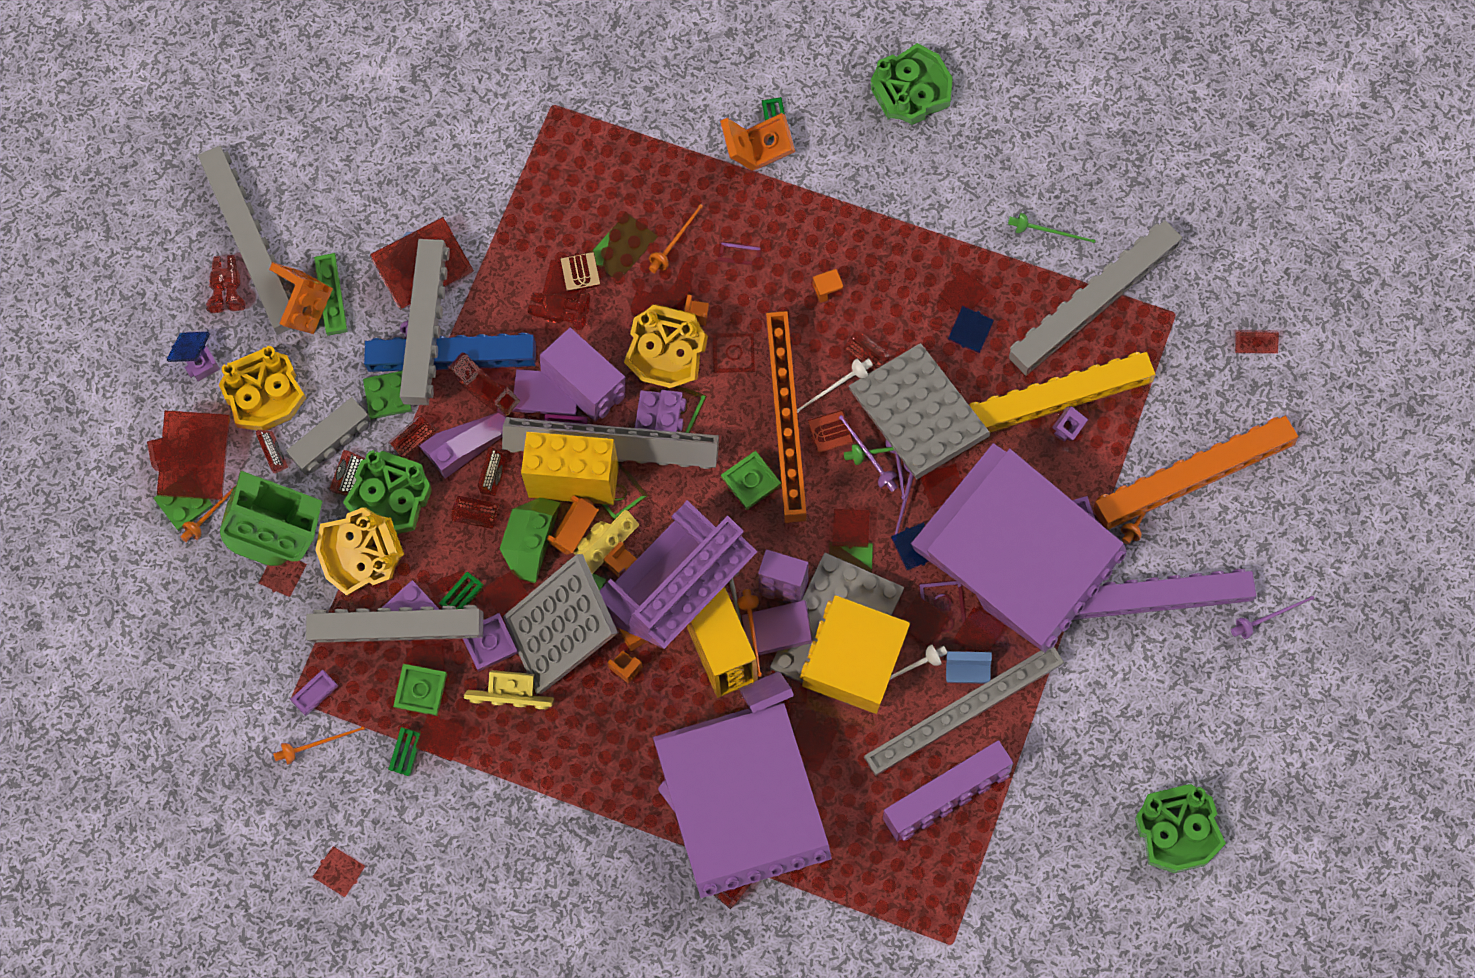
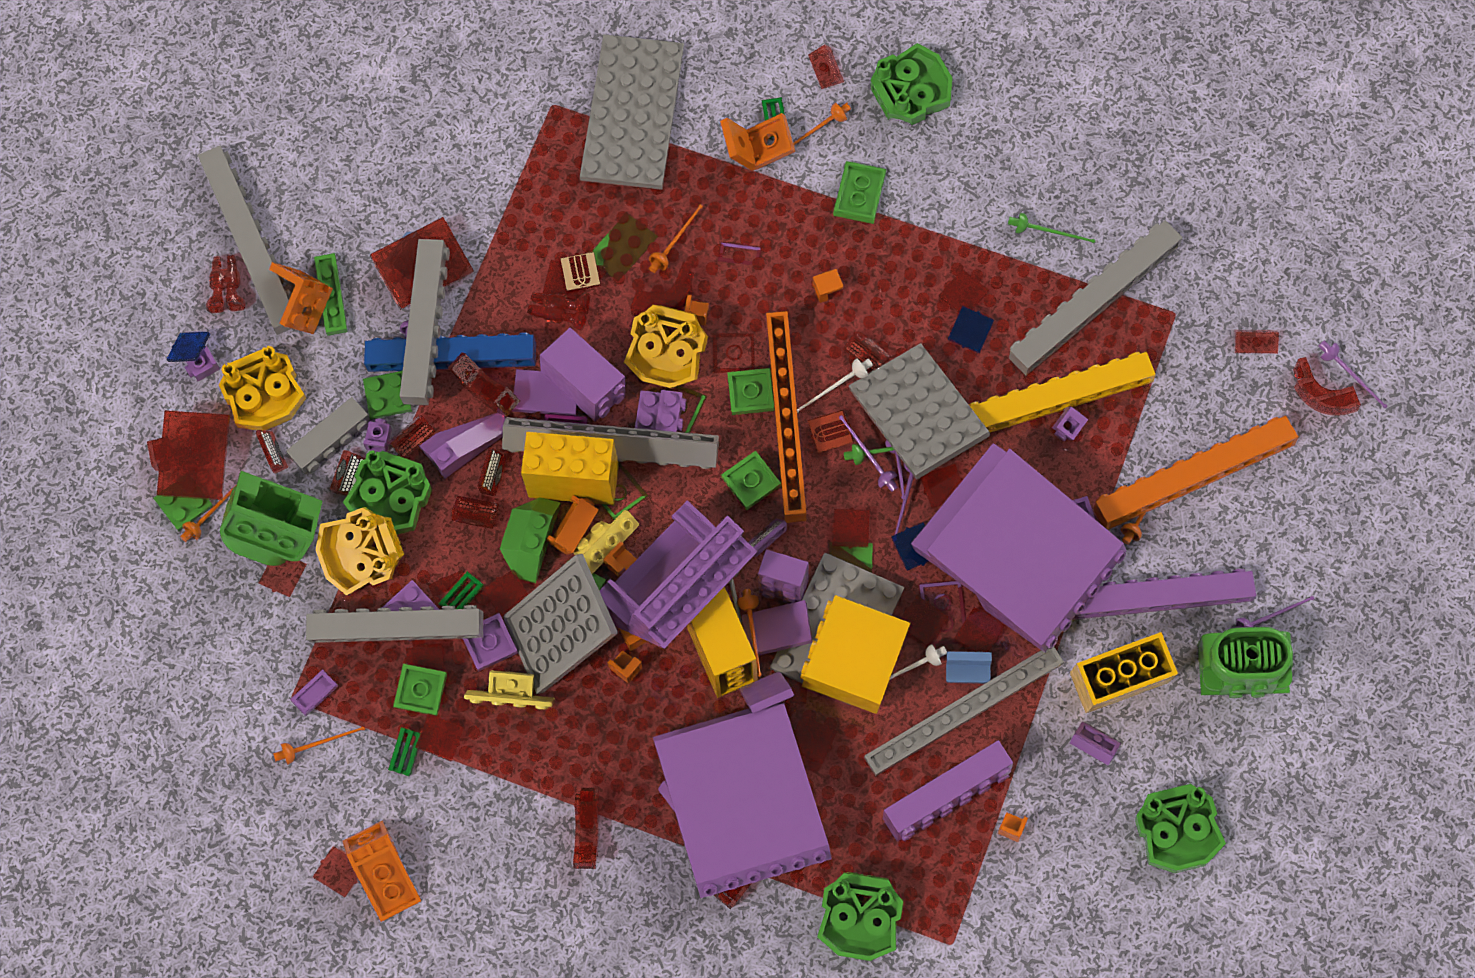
none -> orange bracket [343,820,421,922]
none -> medium lavender brick [363,419,392,452]
none -> clear red arch [573,788,599,869]
none -> light grey plate [580,34,684,189]
none -> bright green plate [727,368,774,415]
none -> medium lavender slope [748,519,787,557]
none -> orange sword [793,103,851,145]
none -> clear red slope [808,44,844,89]
none -> bright green brick [817,872,904,961]
none -> bright green tile [833,161,886,224]
none -> orange panel [997,812,1028,842]
none -> yellow brick [1070,632,1178,713]
none -> medium lavender slope [1070,721,1121,765]
none -> bright green brick [1197,627,1293,698]
none -> clear red arch [1293,357,1361,416]
none -> medium lavender sword [1318,340,1387,408]

